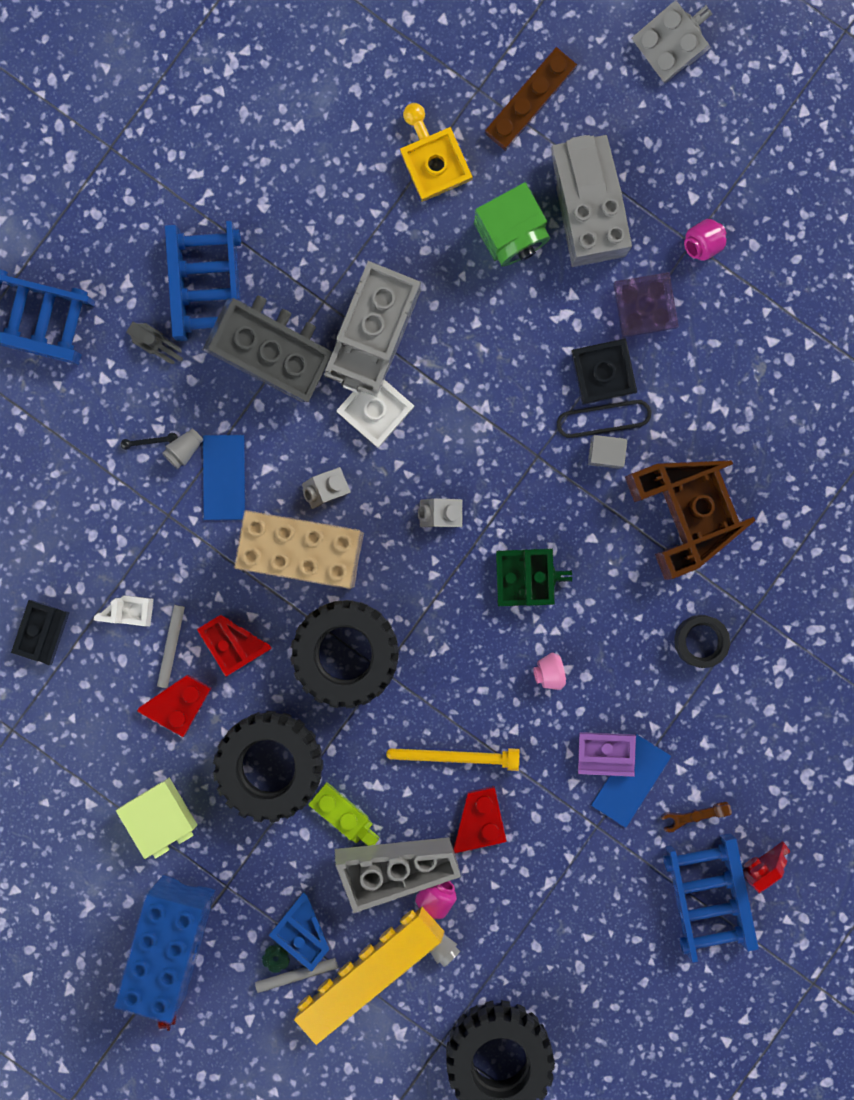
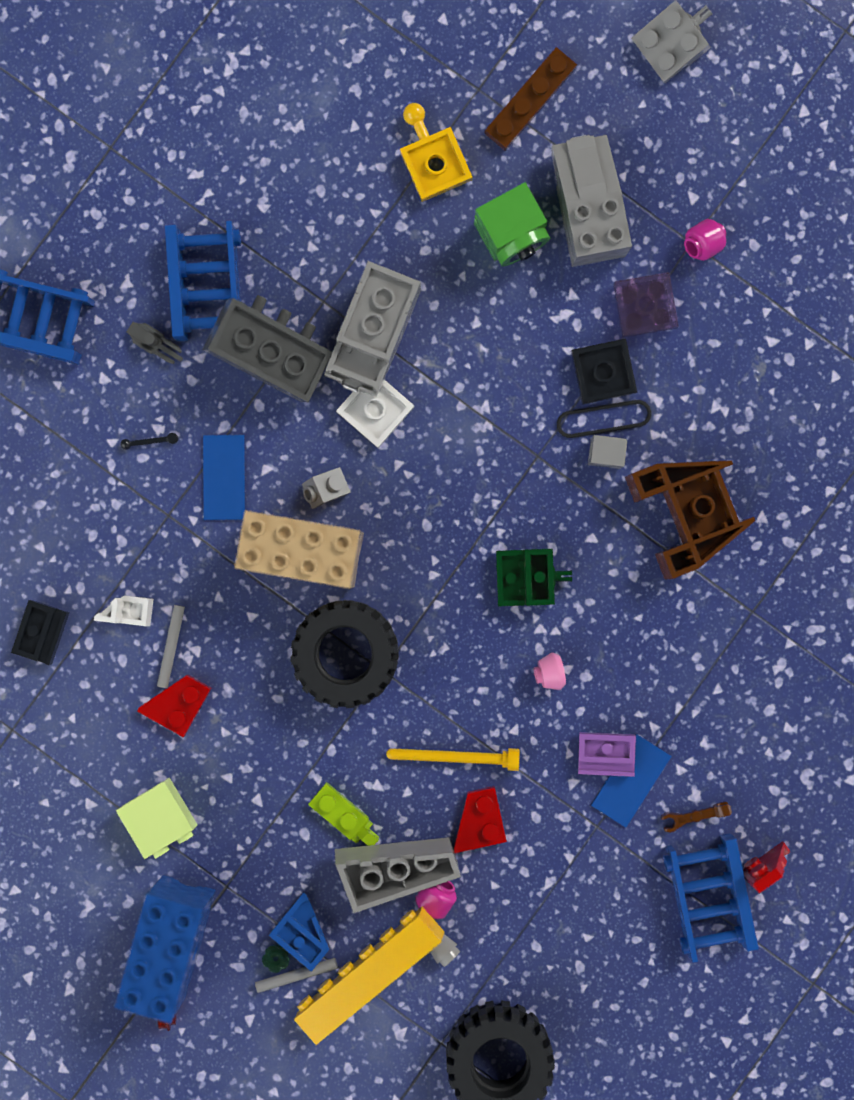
light grey cone [162,429,203,469] -> none
red wing [197,615,272,677] -> none
black tyre [213,711,323,823] -> none
light grey bracket [418,499,462,527] -> none
black tyre [674,615,730,668] -> none

